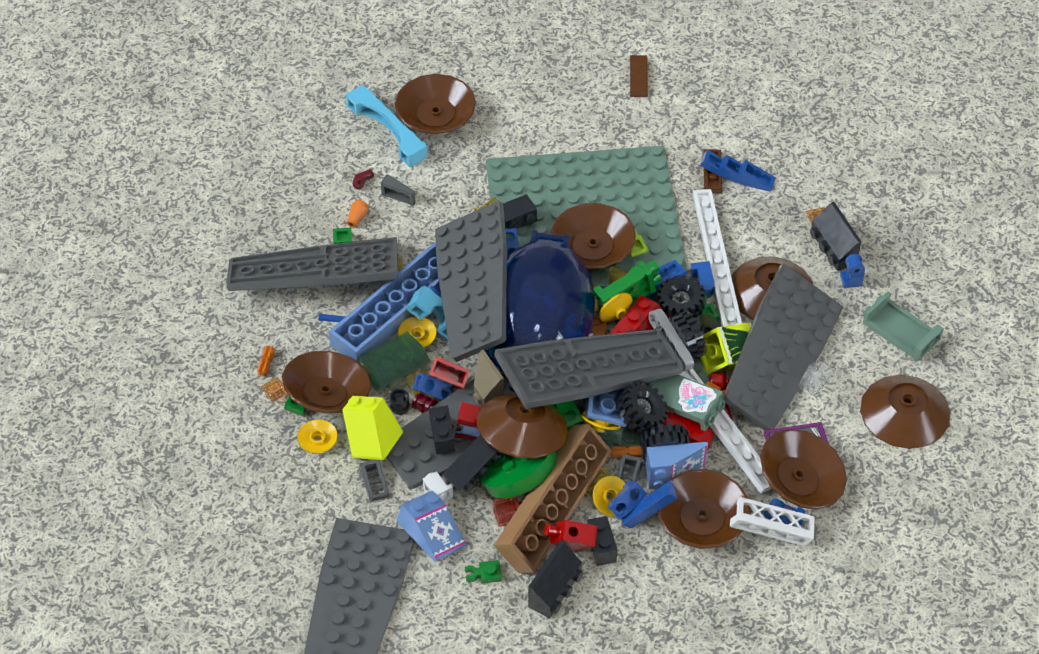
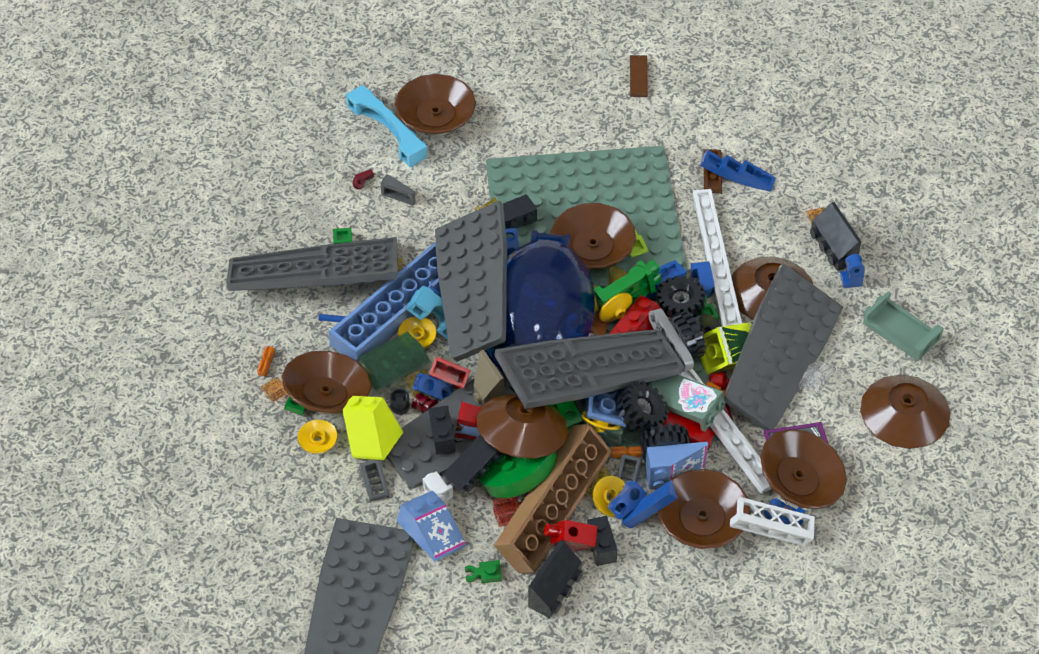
orange cone [346,200,369,228] -> none

